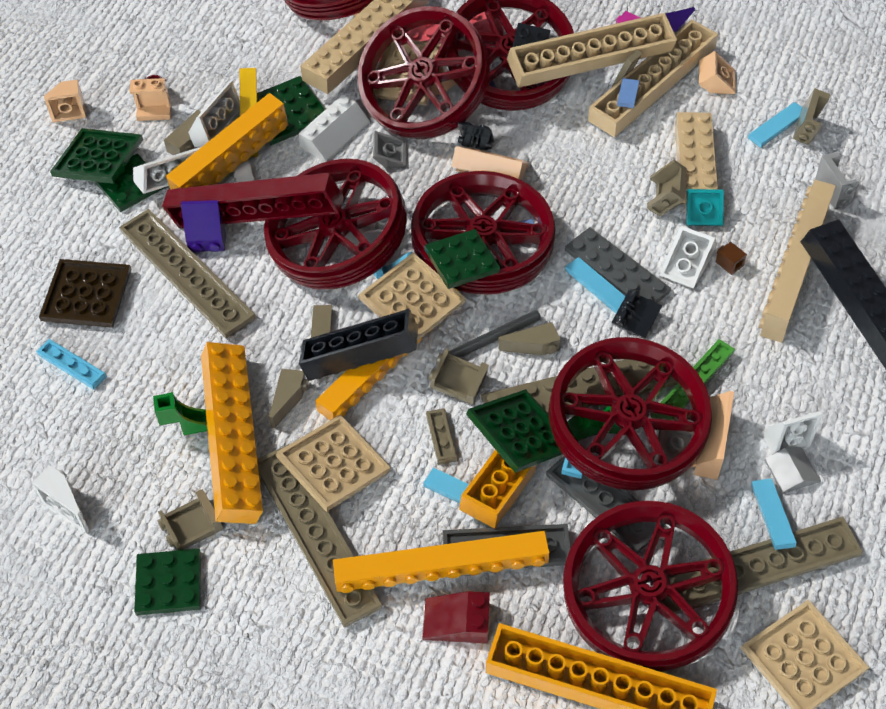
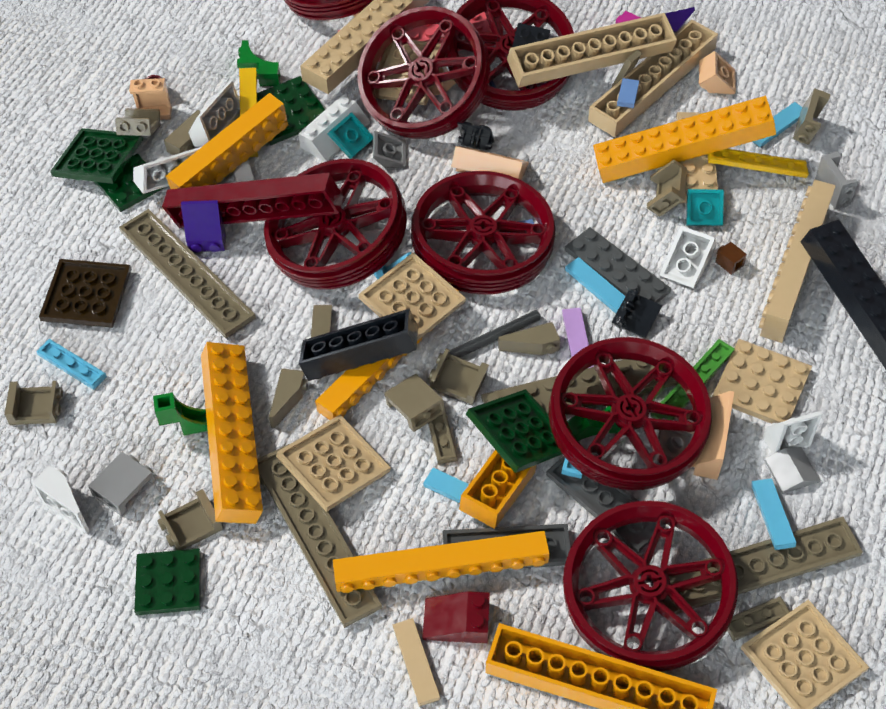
light nougat slope [44,79,86,122] -> none
dark green plate [424,229,500,289] -> none
none -> dark tan panel [4,381,63,425]
none -> light grey panel [88,452,155,516]
none -> dark tan panel [115,108,161,136]
none -> green arch [237,40,281,86]
none -> teal plate [327,112,373,159]
none -> dark tan panel [384,374,446,432]
none -> tan tile [392,618,440,707]
none -> lavender tile [562,307,594,368]
none -> light orange brick [593,95,776,183]
none -> yellow tile [707,148,809,178]
none -> tan plate [712,339,812,424]
none -> dark tan tile [727,596,790,642]

